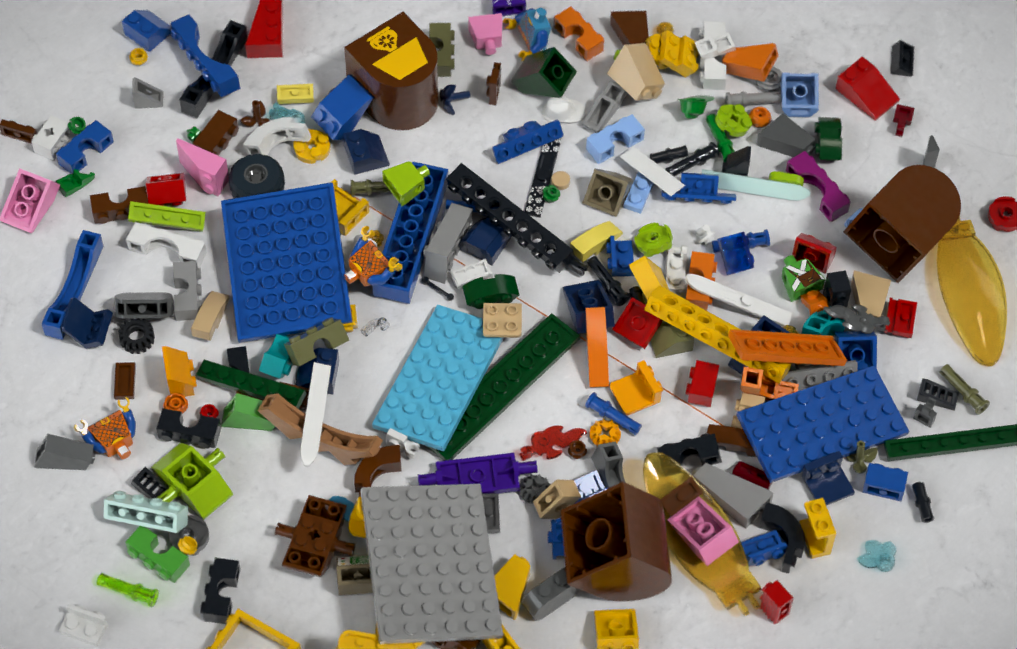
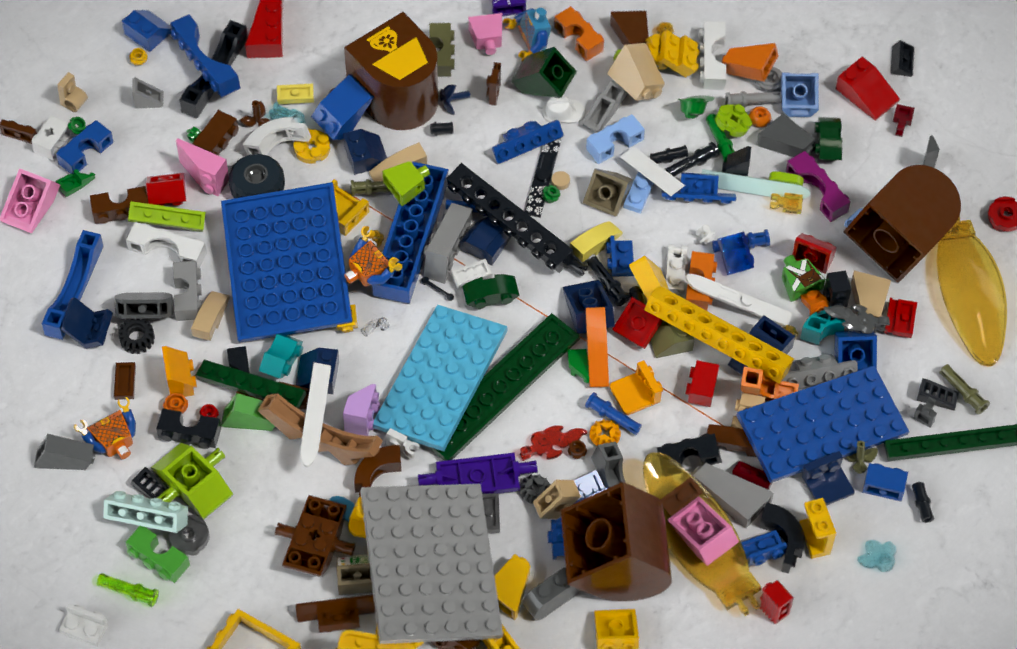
yellow plate [178,536,198,555] -> none
black arch [200,557,241,624] -> none
olive arch [284,317,349,366] -> none
tan bracket [483,303,522,338] -> none
lime plate [634,223,673,257] -> none
white slope [695,32,736,58] -> none
orange plate [728,329,847,366] -> none
none -> tan plate [57,72,88,112]
none -> reddish brown bracket [295,594,376,633]
none -> lavender slope [343,384,380,436]
none -> tan slope [369,142,427,182]
none -> black pin [430,122,453,136]
none -> green slope [567,349,589,383]
none -> clear yellow plate [770,193,803,214]

